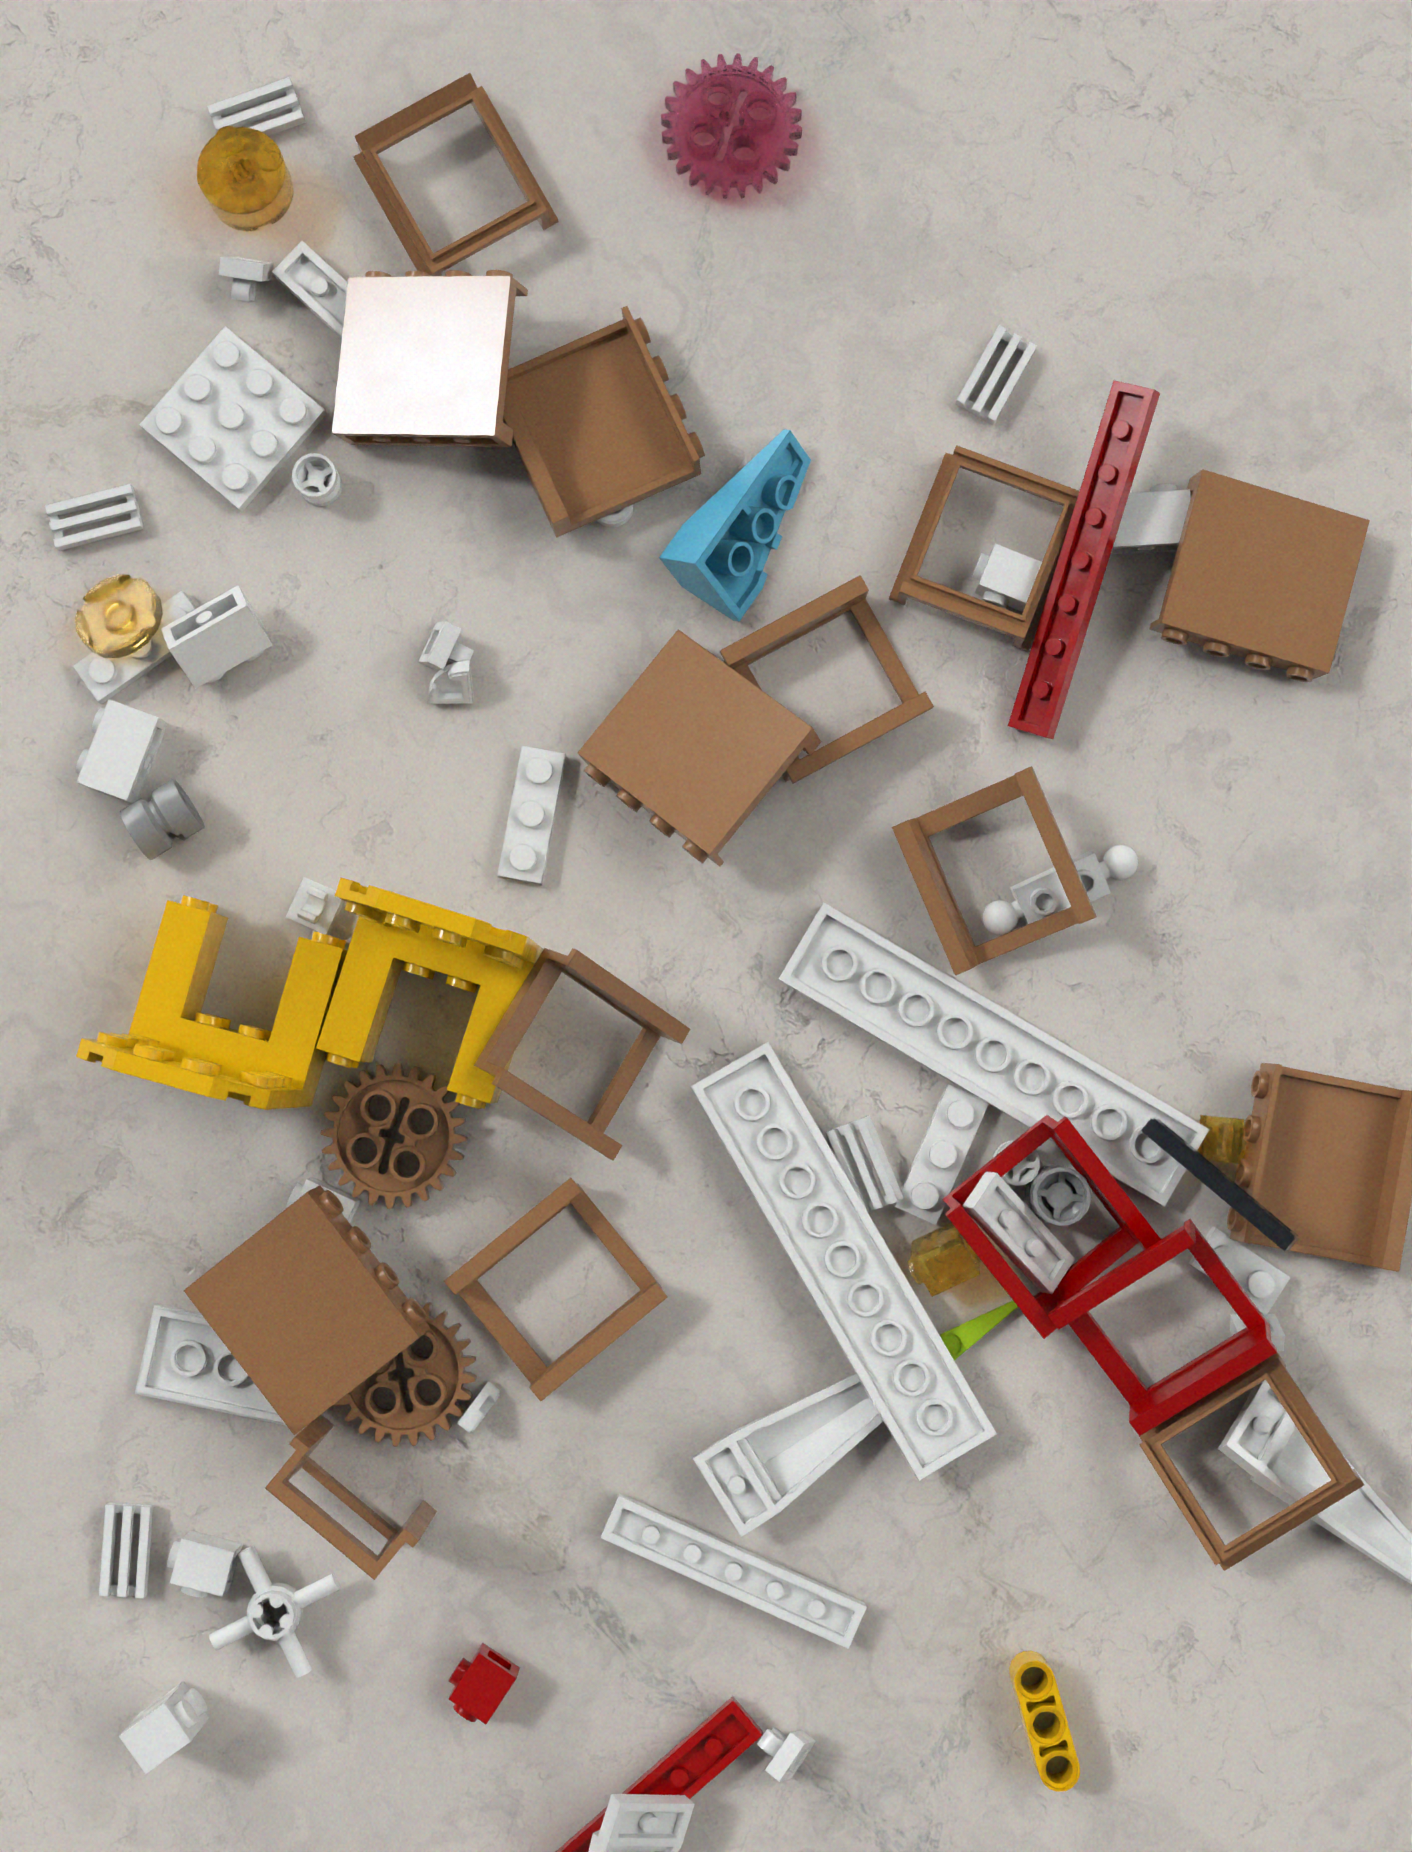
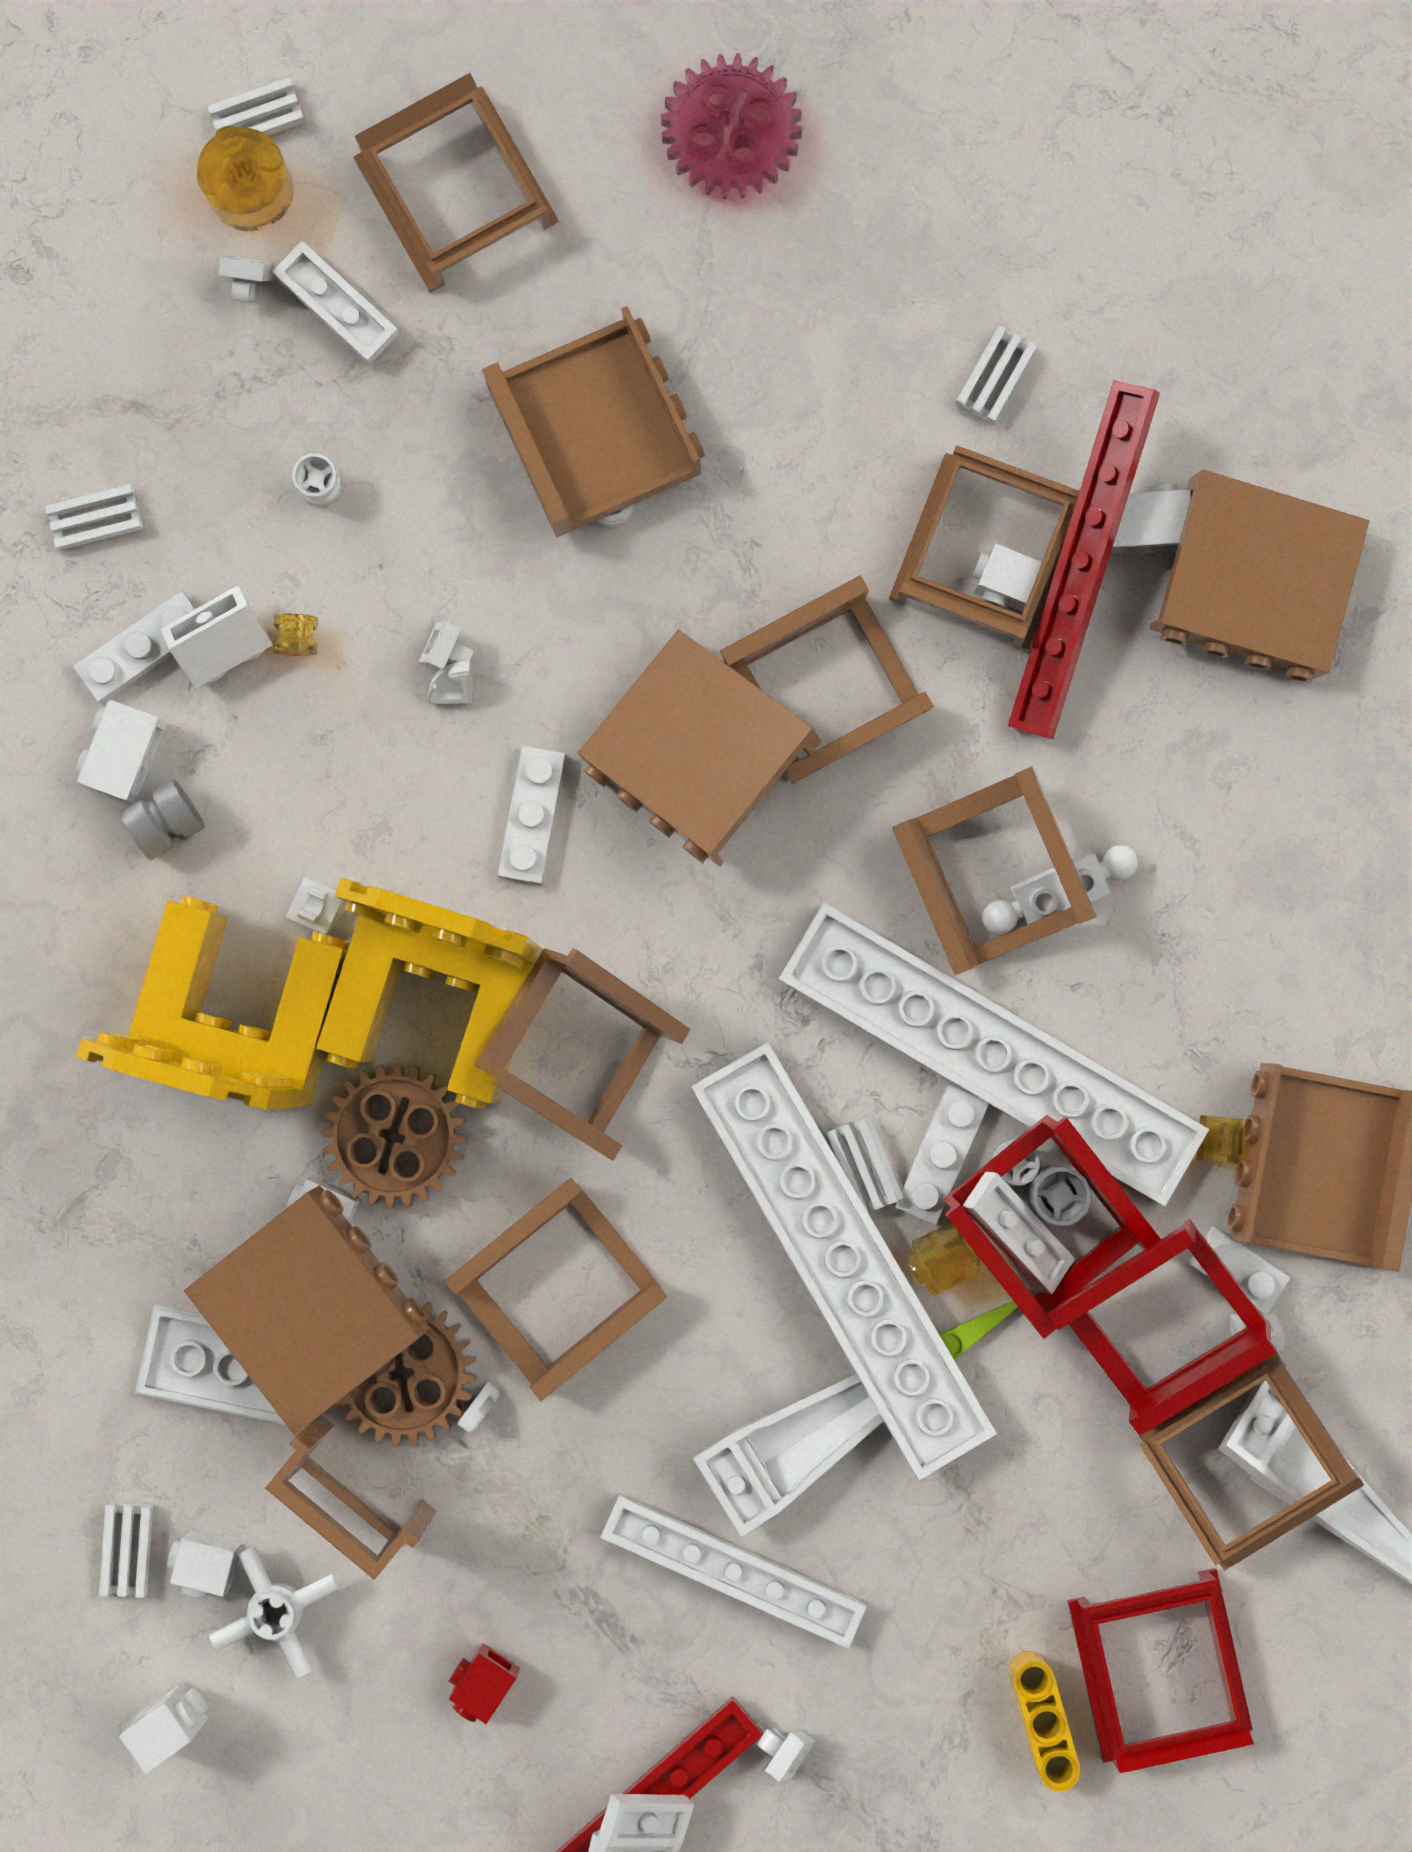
clear yellow tile [75,574,163,658] -> none
white plate [139,326,327,512] -> none
panel [332,270,528,447] -> none
medium azure wedge [659,429,811,622] -> none
black tile [1141,1118,1299,1251] -> none
none -> clear yellow wheel [273,613,318,656]
none -> red piece [1067,1568,1254,1774]

